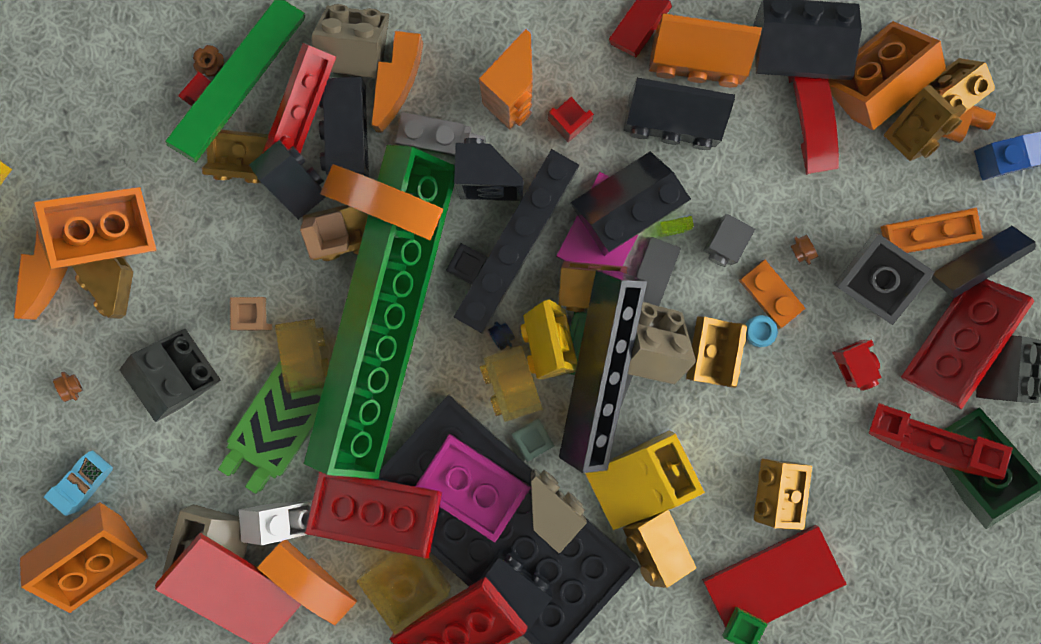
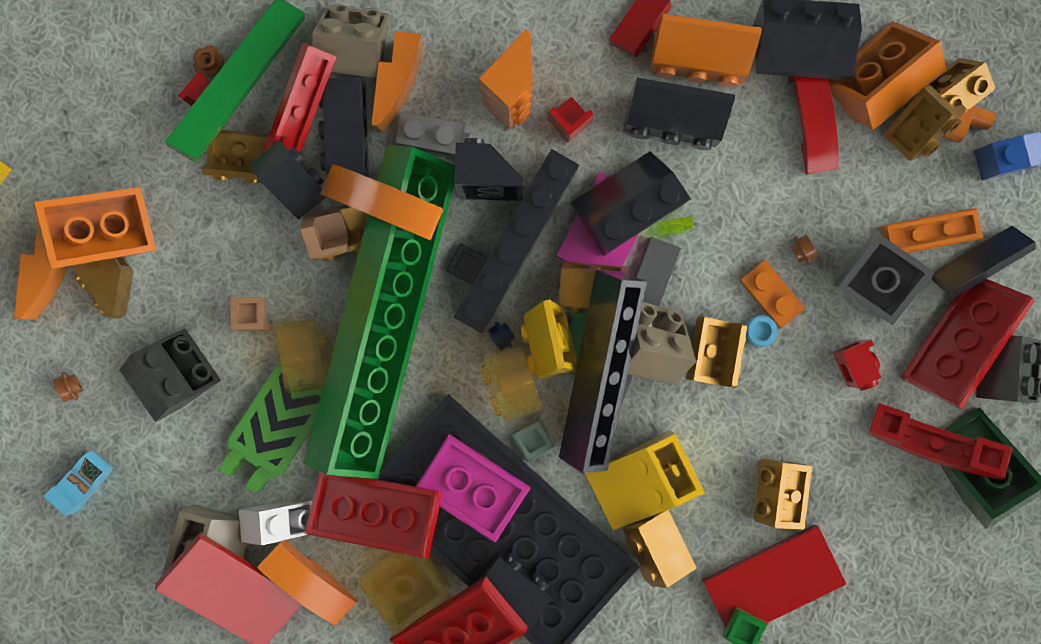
orange slope [20,502,148,613] -> none
dark tan slope [530,468,587,553] -> none
dark grey brick [703,214,755,267] -> none

